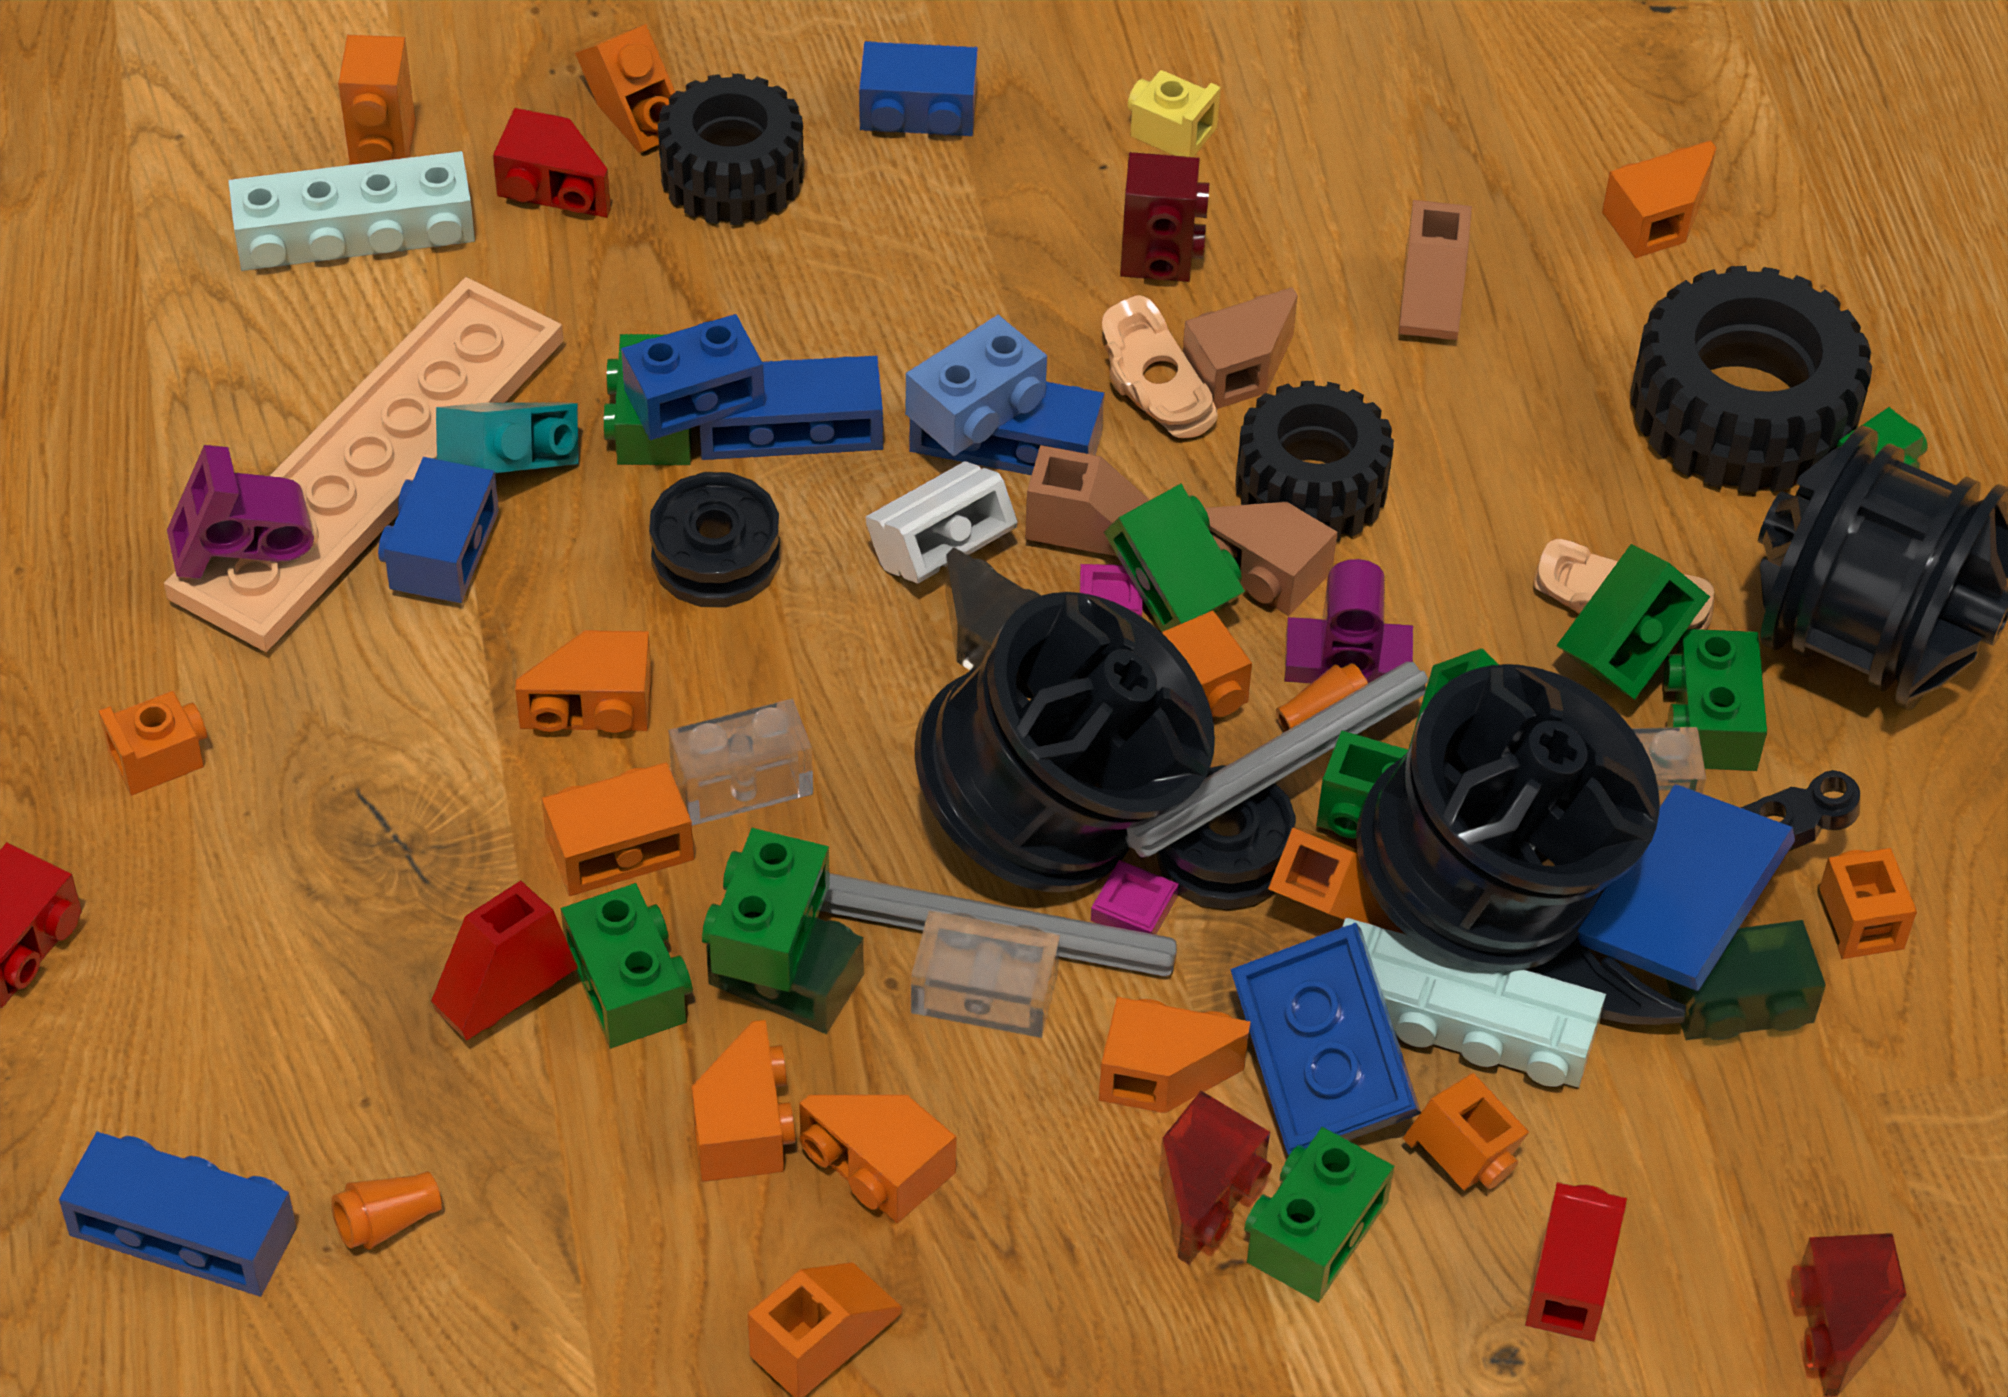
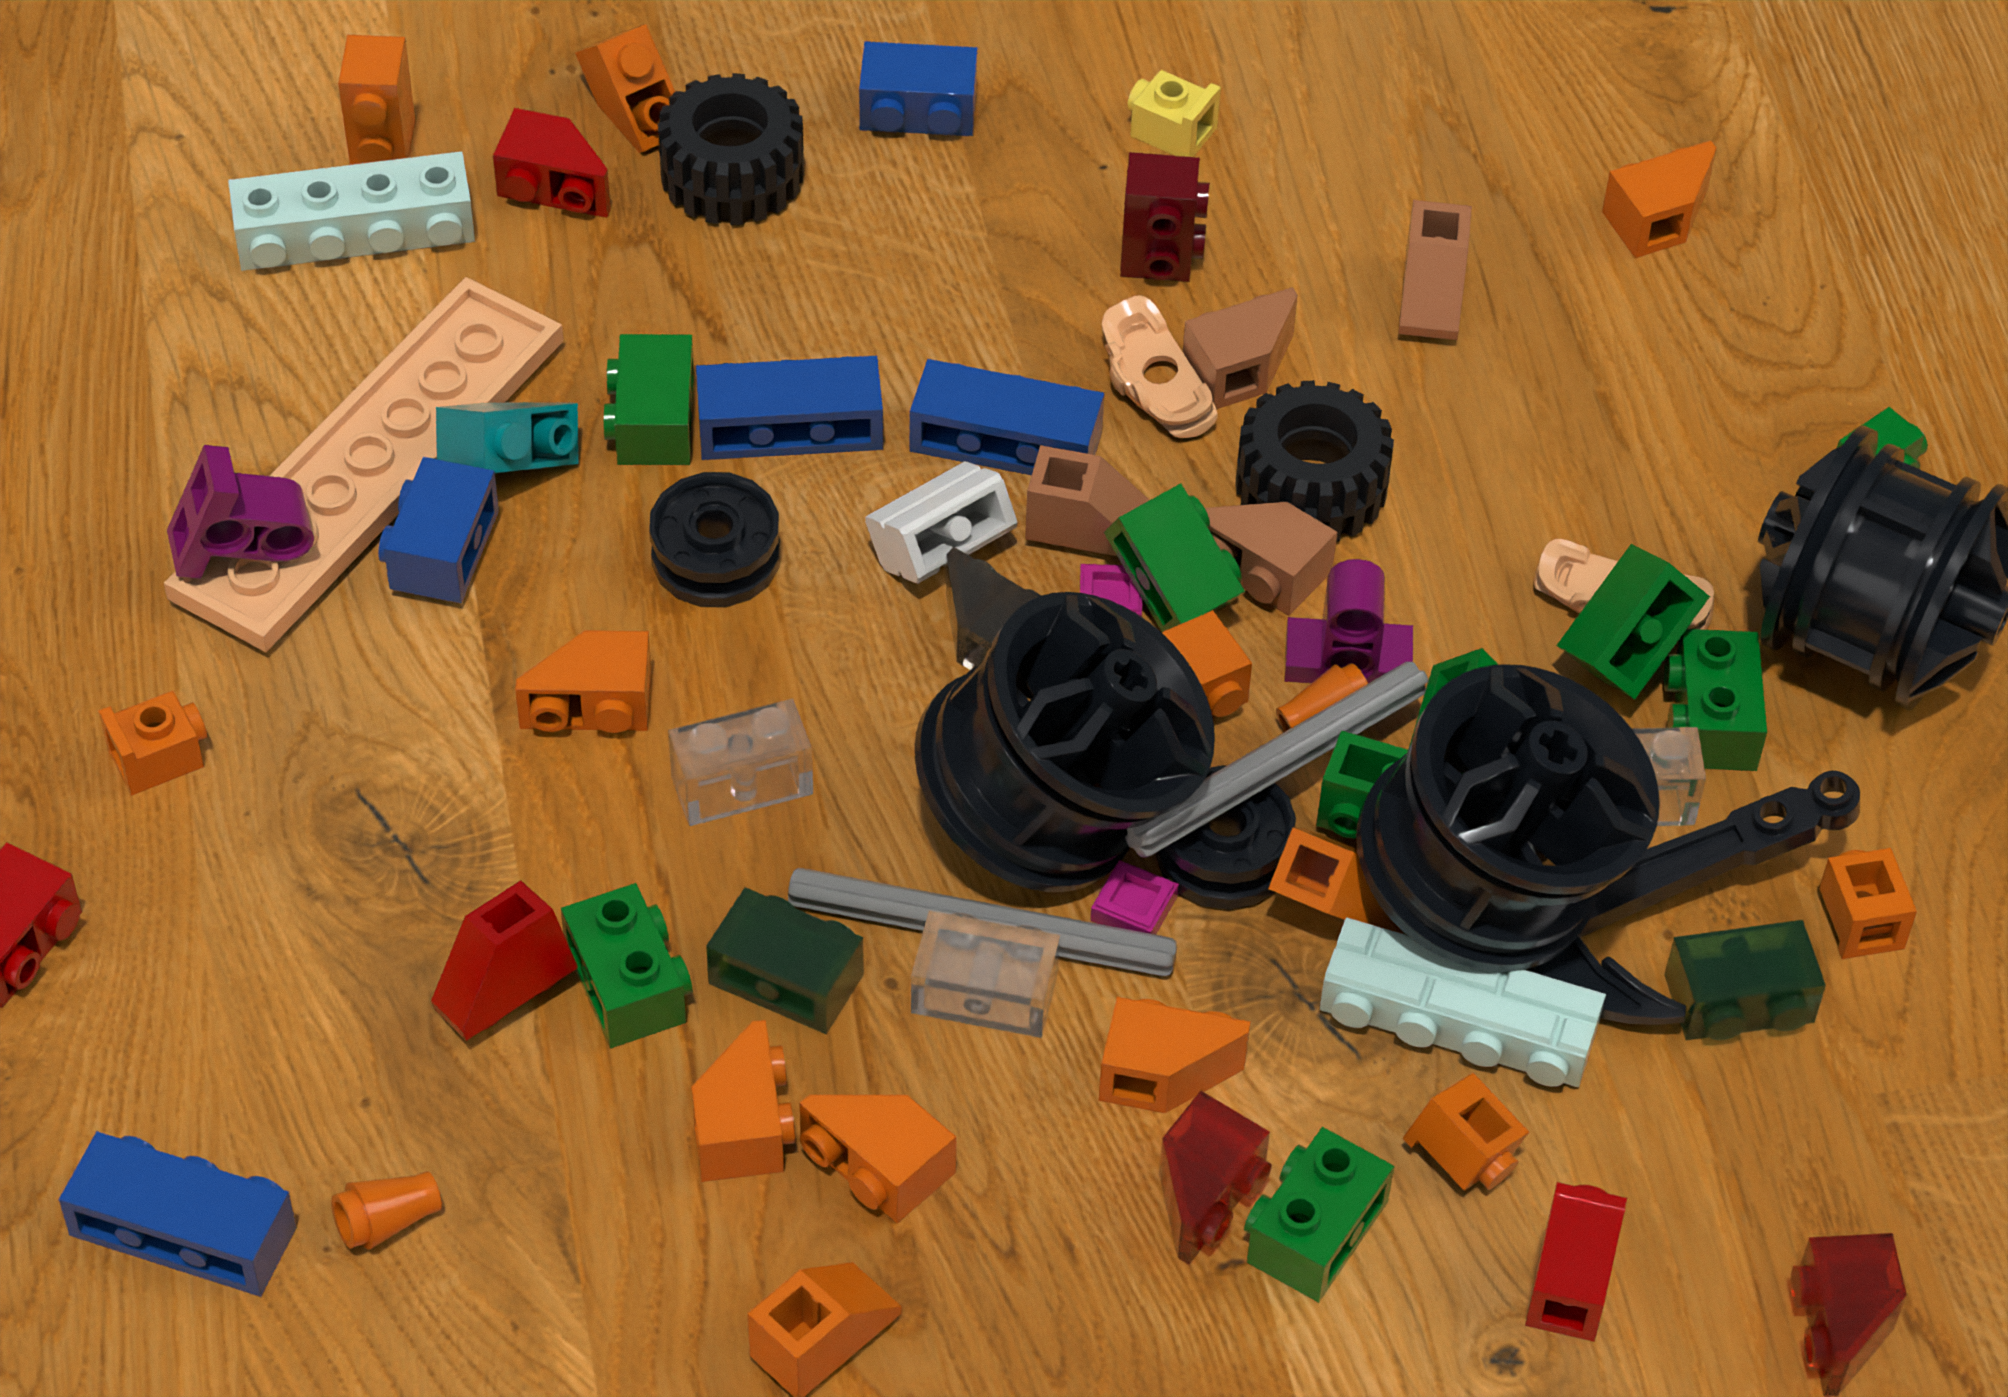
orange brick [542,762,694,896] -> none
blue brick [621,314,765,440] -> none
green brick [702,828,830,992] -> none
medium blue brick [906,314,1047,456] -> none
blue tile [1230,922,1421,1156] -> none
blue tile [1577,784,1795,991] -> none
black tyre [1631,266,1872,493] -> none

